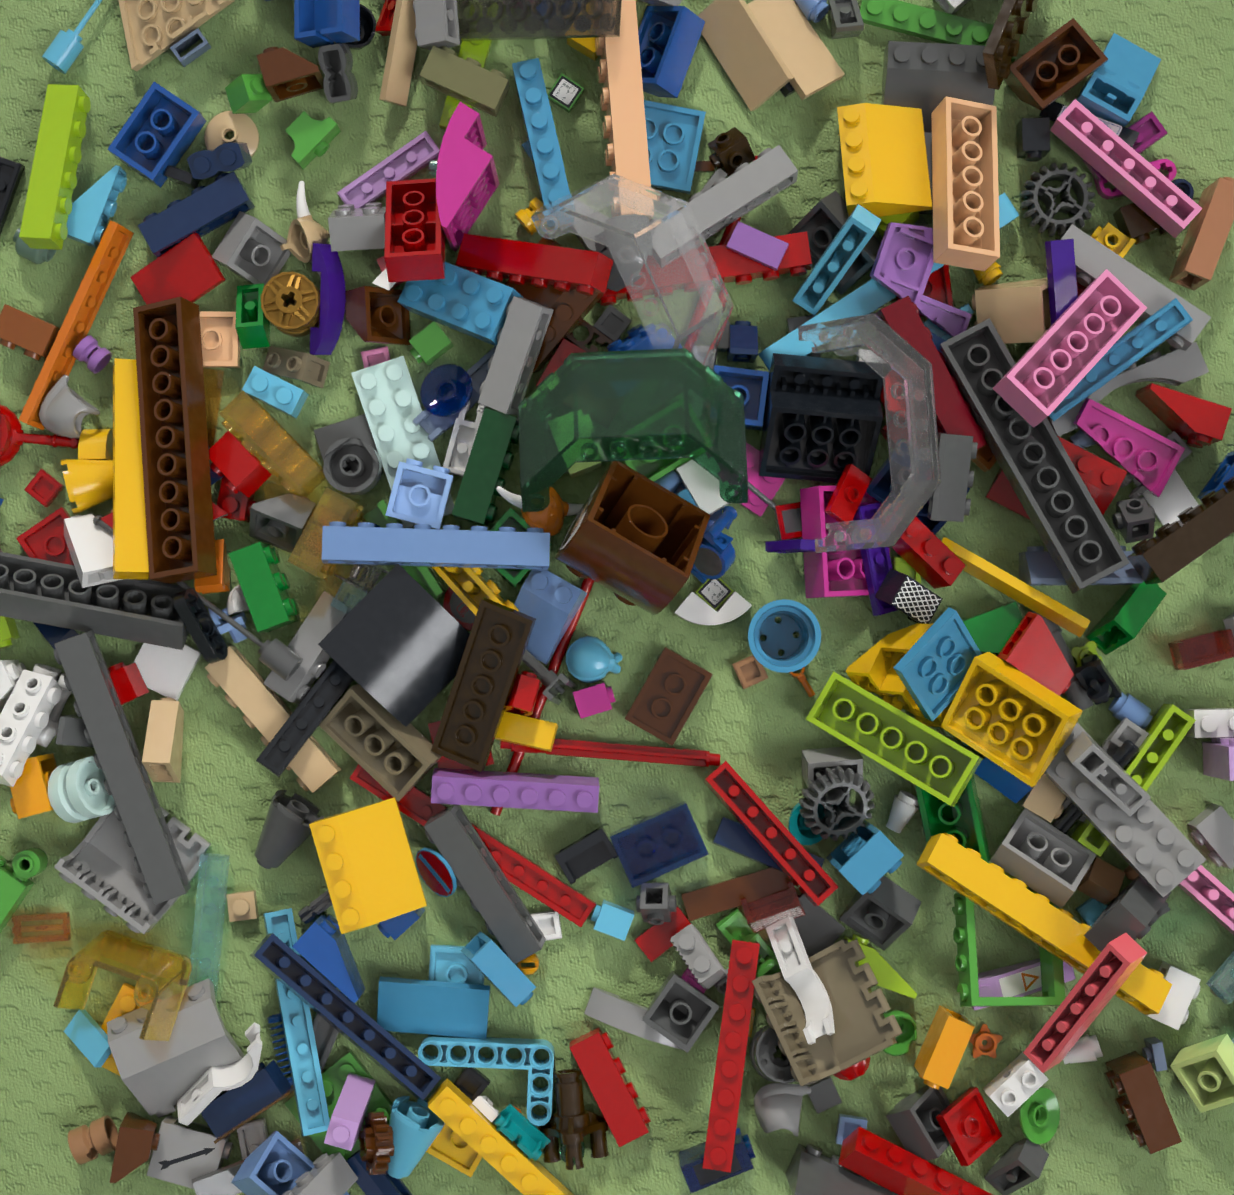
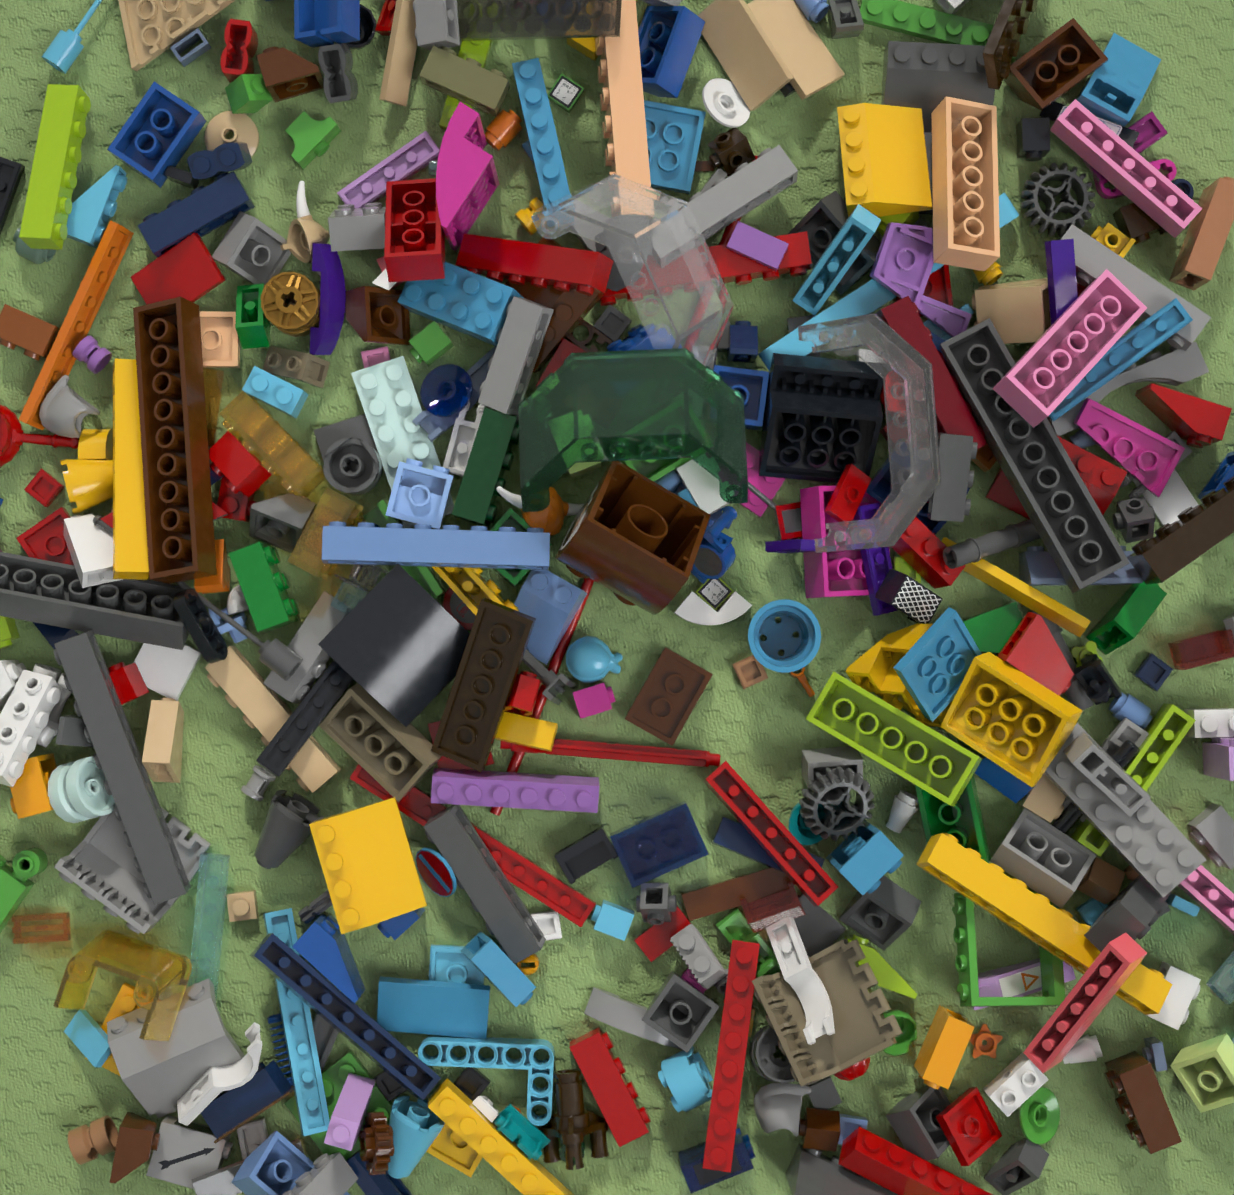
none -> red brick [221,19,258,83]
none -> light grey bush [241,765,276,801]
none -> black tile [373,1071,406,1102]
none -> orange brick [484,109,522,151]
none -> medium azure brick [658,1046,713,1112]
none -> white dish [702,78,750,128]
none -> reddish brown brick [798,1108,840,1152]
none -> dark grey piece [943,519,1041,569]
none -> dark blue tile [1133,653,1173,691]
none -> medium azure tile [1166,893,1200,917]

